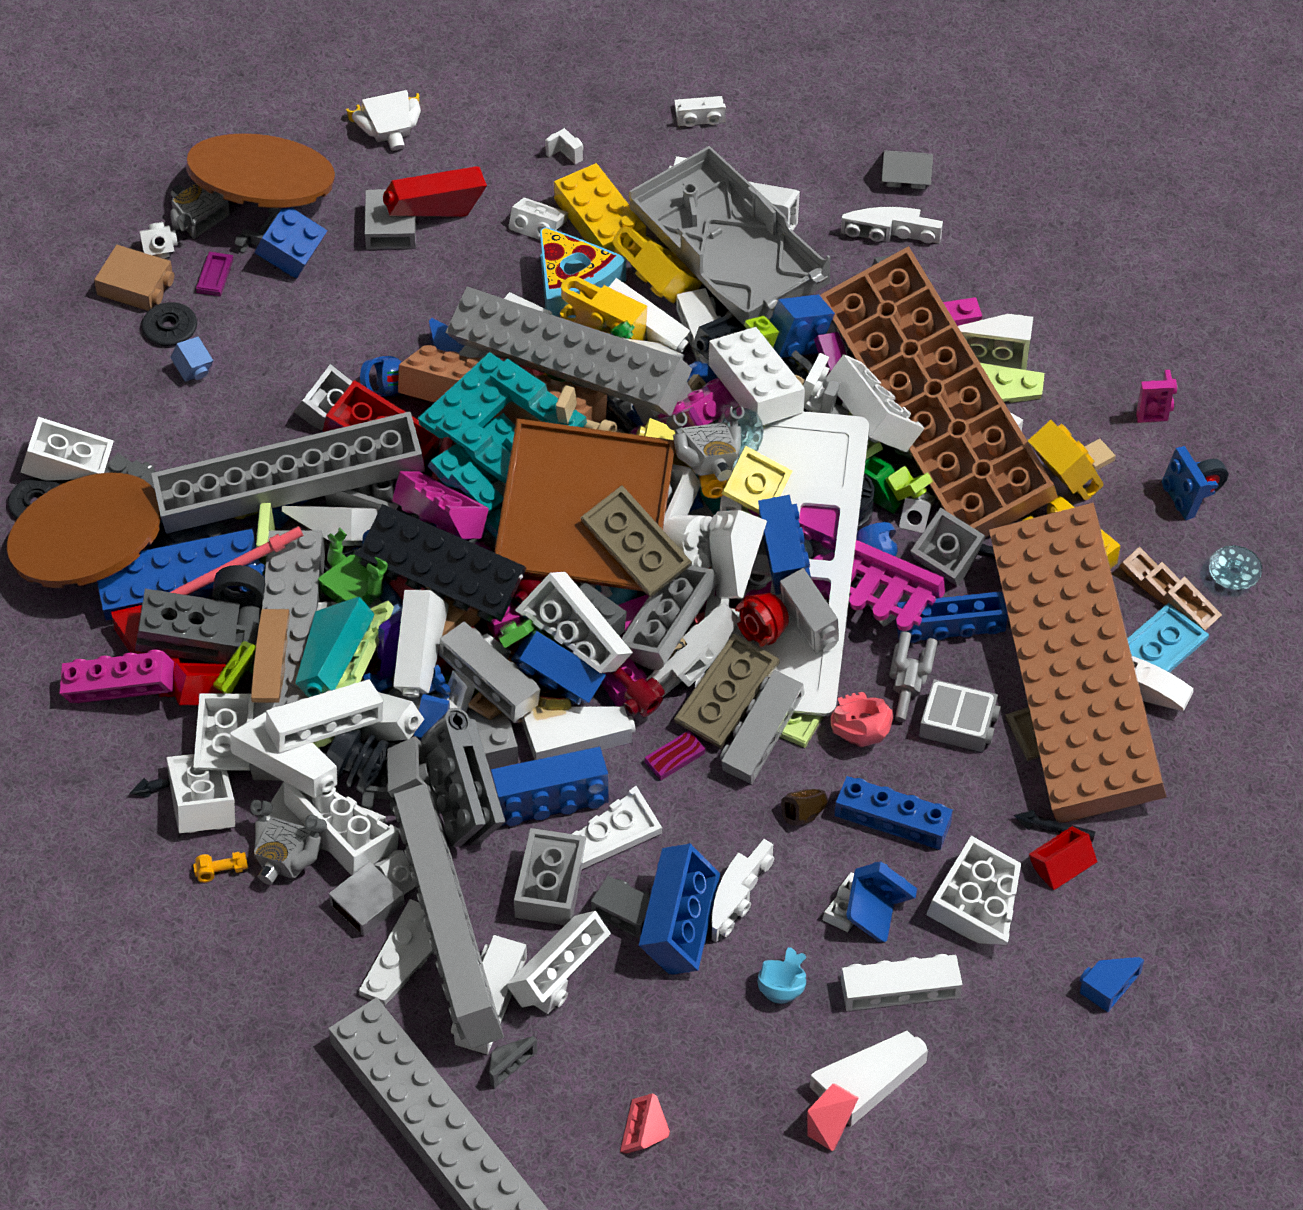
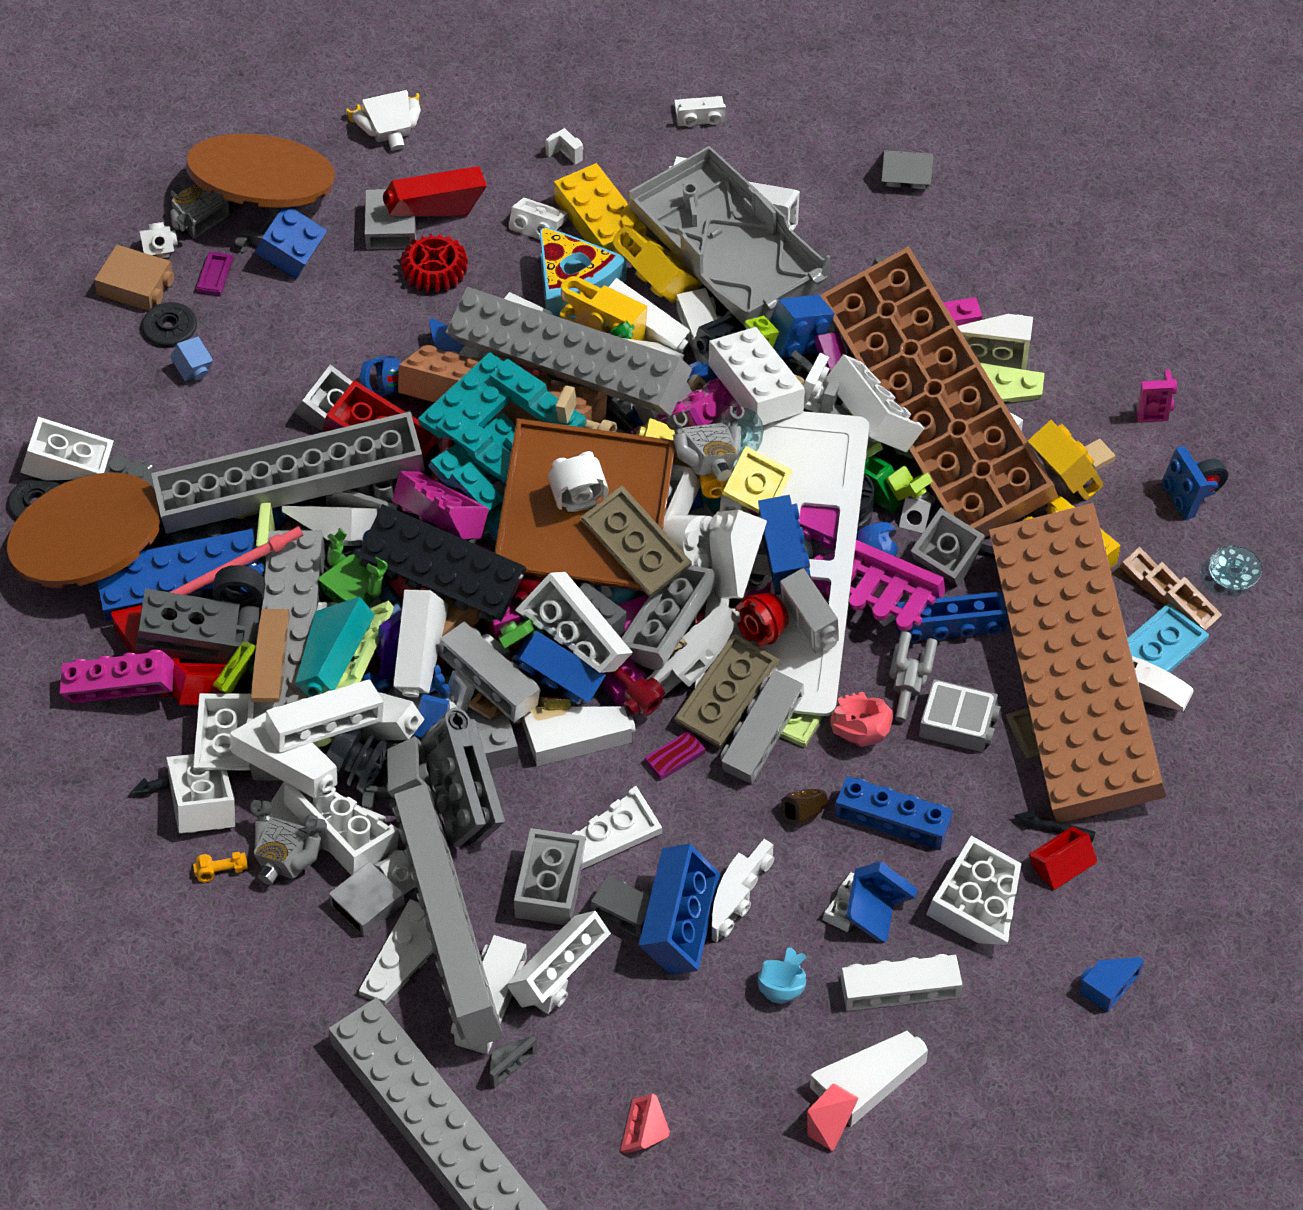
blue brick [491,747,609,826] -> none
white slope [841,207,943,244] -> none
none -> red gear [401,233,468,294]
none -> white brick [548,451,609,512]

